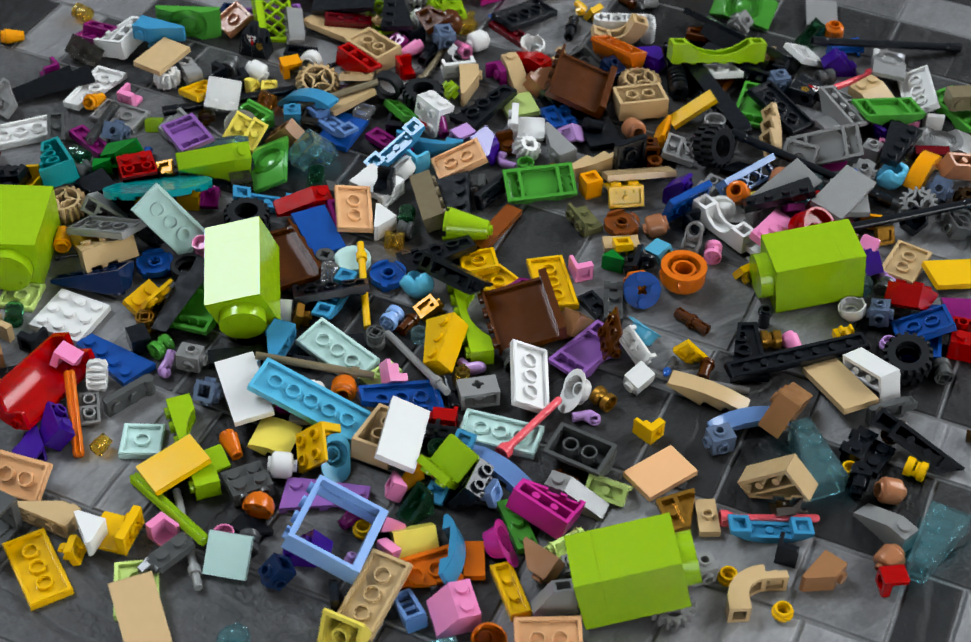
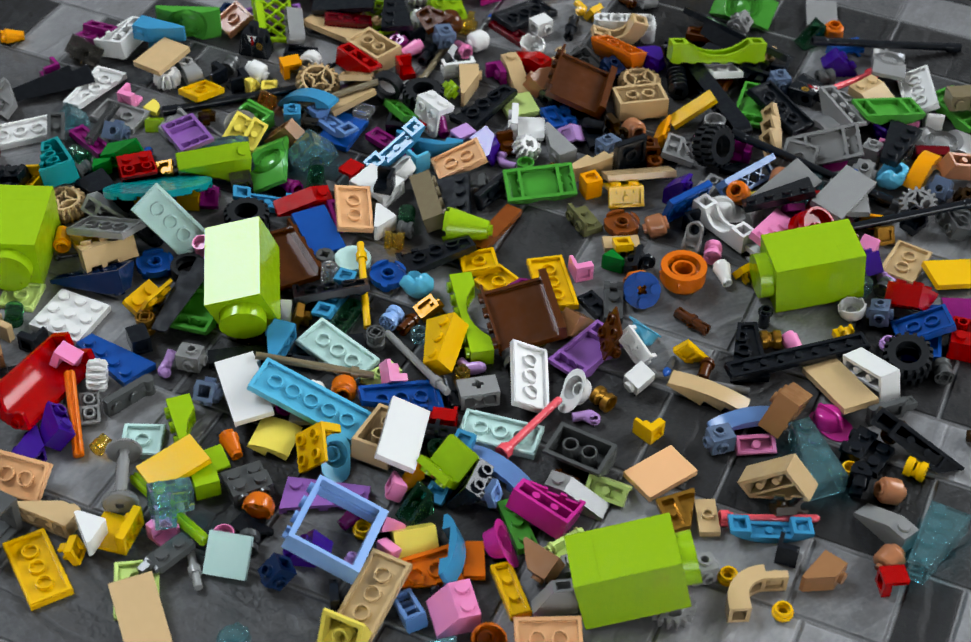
clear yellow wheel [71,3,94,23] -> none
light orange cone [83,93,106,110] -> none
bright green wheel [147,334,175,360] -> none
white bracket [204,76,242,113] -> none
white head [267,451,298,479] -> none
black wedge [417,251,493,295] -> none
medium azure panel [645,238,674,267] -> none
white tile [783,42,823,68] -> none
none -> clear light blue slope [59,103,90,130]
none -> light grey hose [101,438,143,515]
none -> light yellow tile [143,99,160,117]
none -> clear light blue brick [146,477,194,531]
none -> magenta cone [279,178,304,193]
none -> clear green beam [329,298,361,333]
none -> red panel [338,158,365,181]
none -> white brick [528,13,554,37]
none -> sand blue brick [595,133,622,155]
none -> dark brown plate [604,113,628,138]
none -> white cone [712,259,733,287]
none -> magenta panel [730,139,753,164]
none -> bright pink slope [735,433,777,456]
none -> dark pink piece [808,403,853,442]

